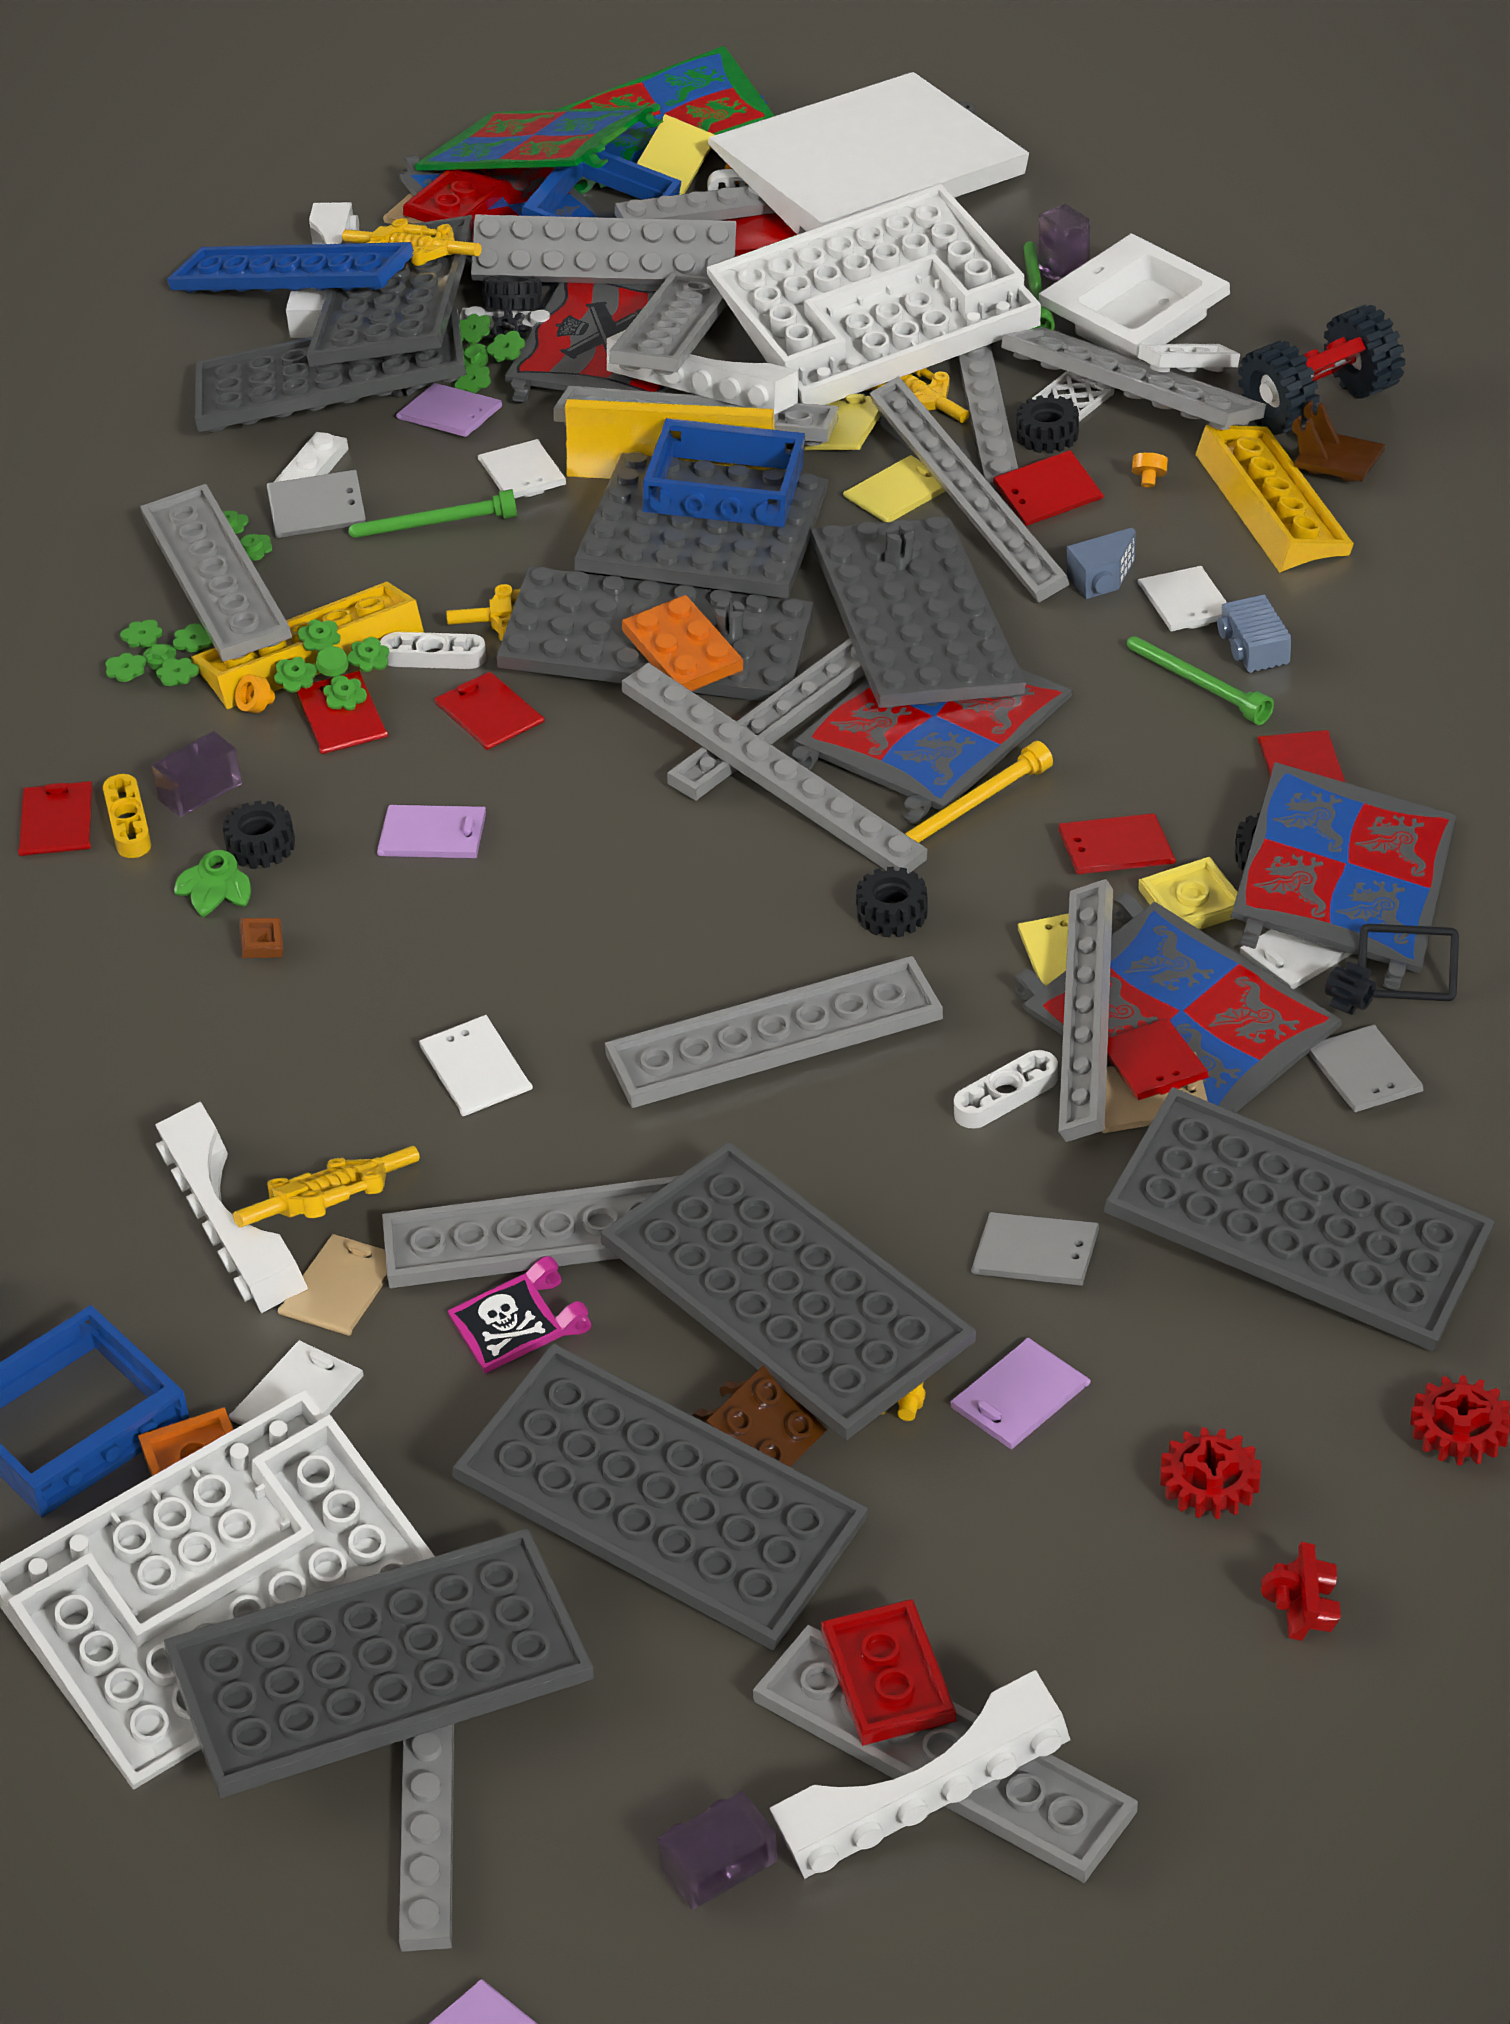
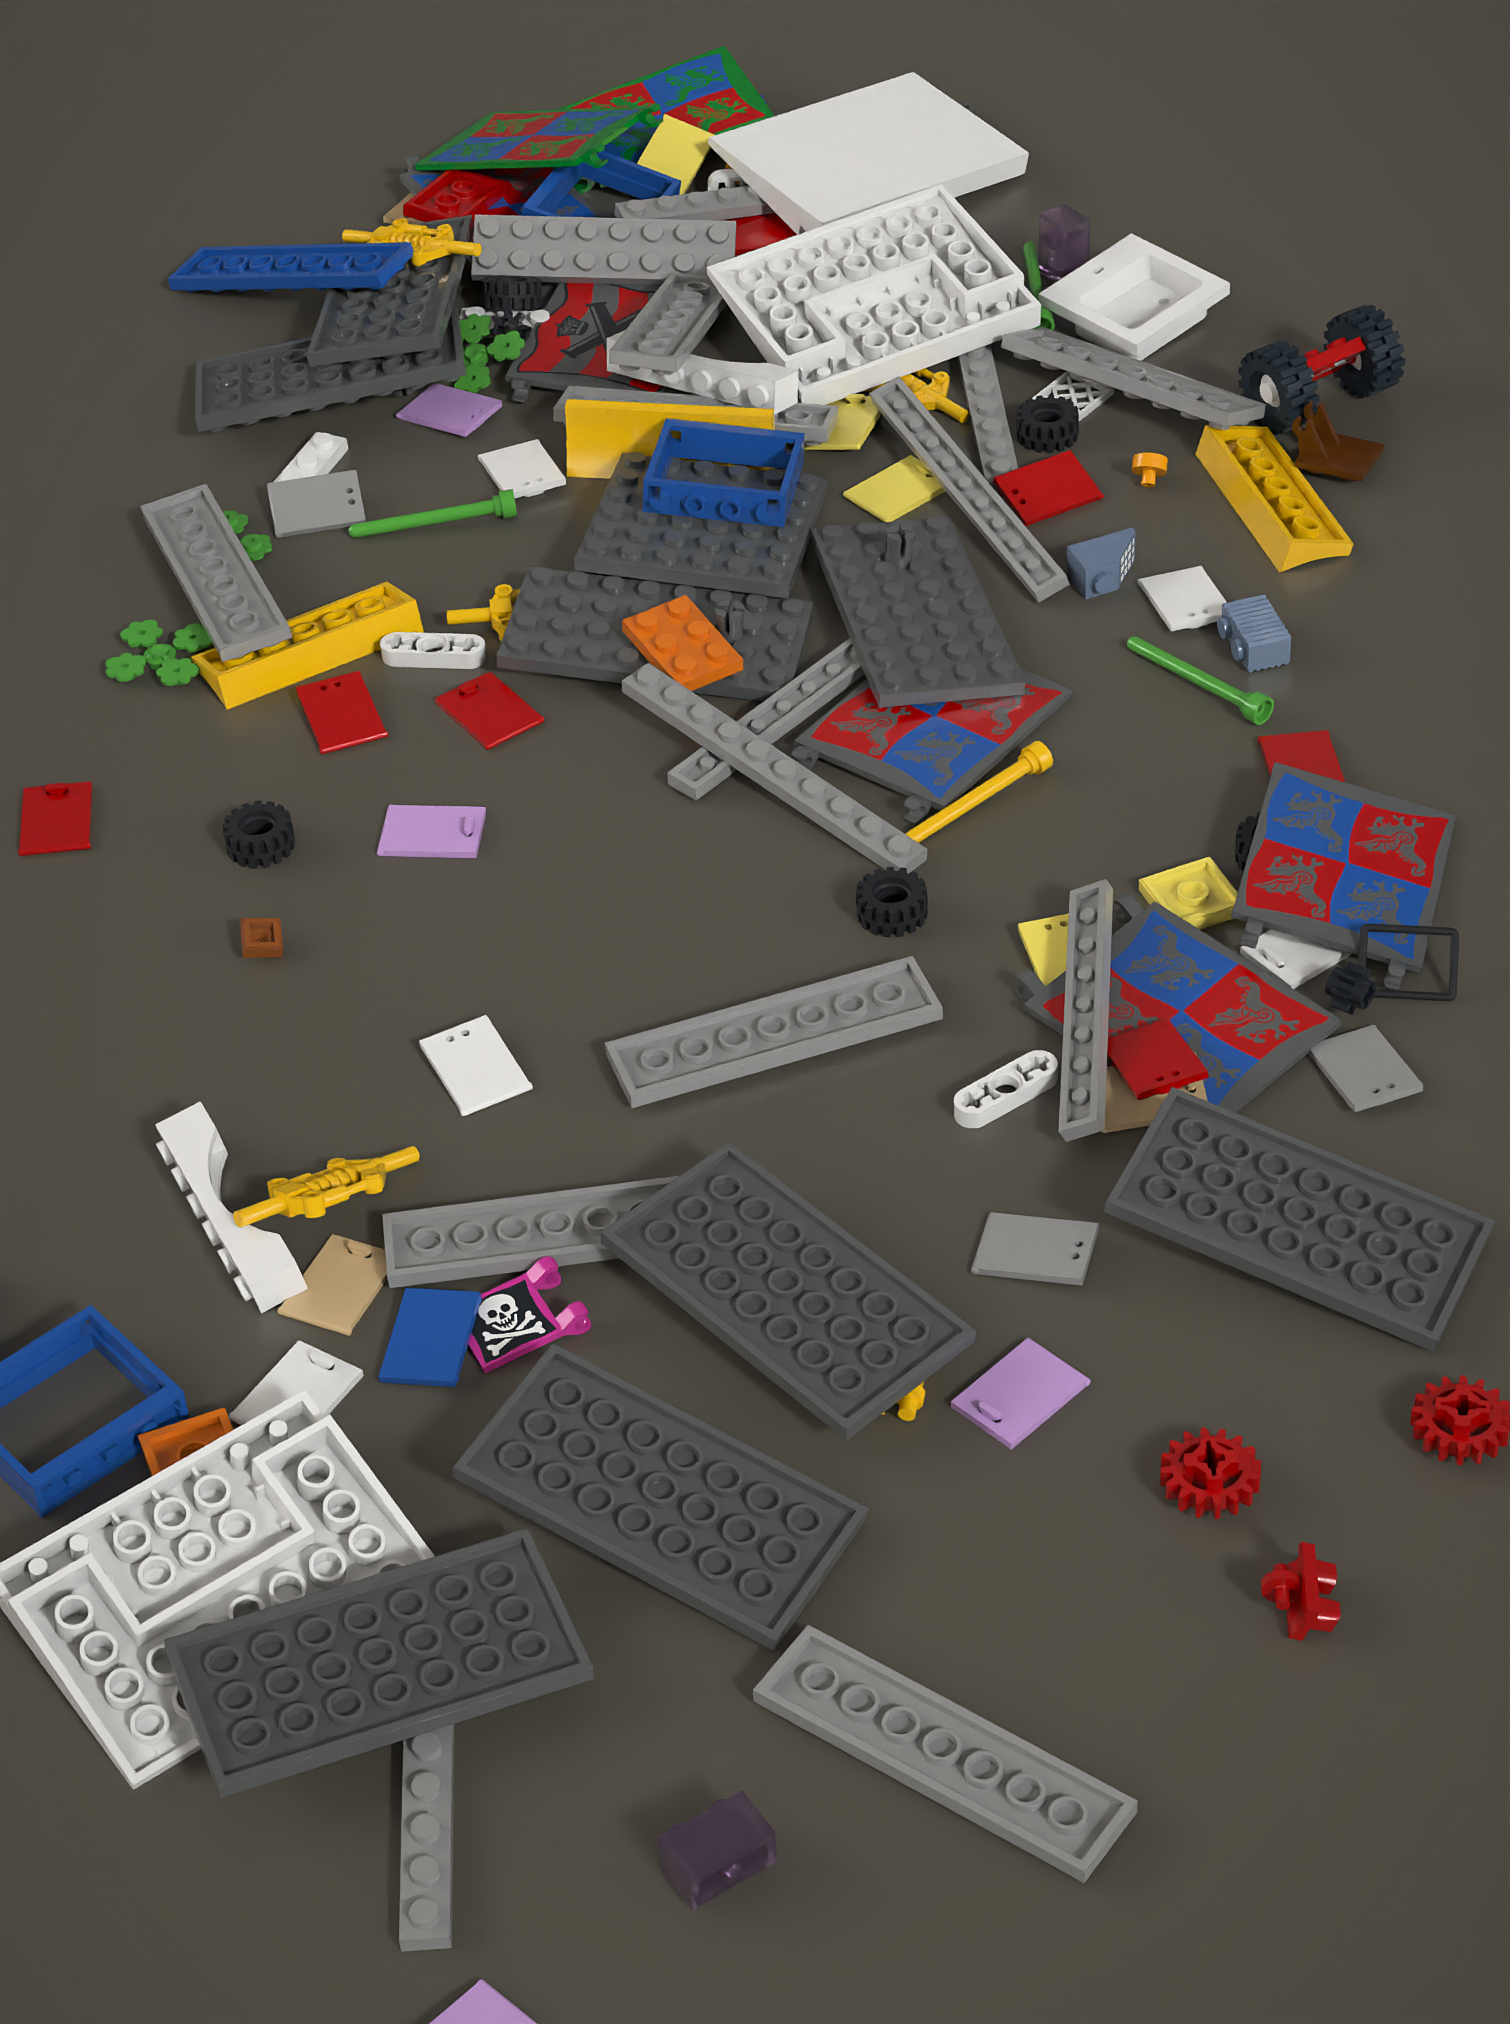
yellow beam [103,774,151,858] -> none
clear purple brick [152,731,242,817] -> none
bright green plate [174,850,251,917] -> none
light orange tile [235,674,275,713] -> none
bright green plant [274,619,389,711] -> none
white arch [286,202,359,338] -> none
reddish brown plate [692,1365,827,1467] -> none
white arch [770,1670,1070,1879] -> none
red tile [821,1599,956,1746] -> none
red container [1058,813,1176,874] -> none
white plate [1137,344,1240,372] -> none
none -> blue piece [378,1288,482,1387]

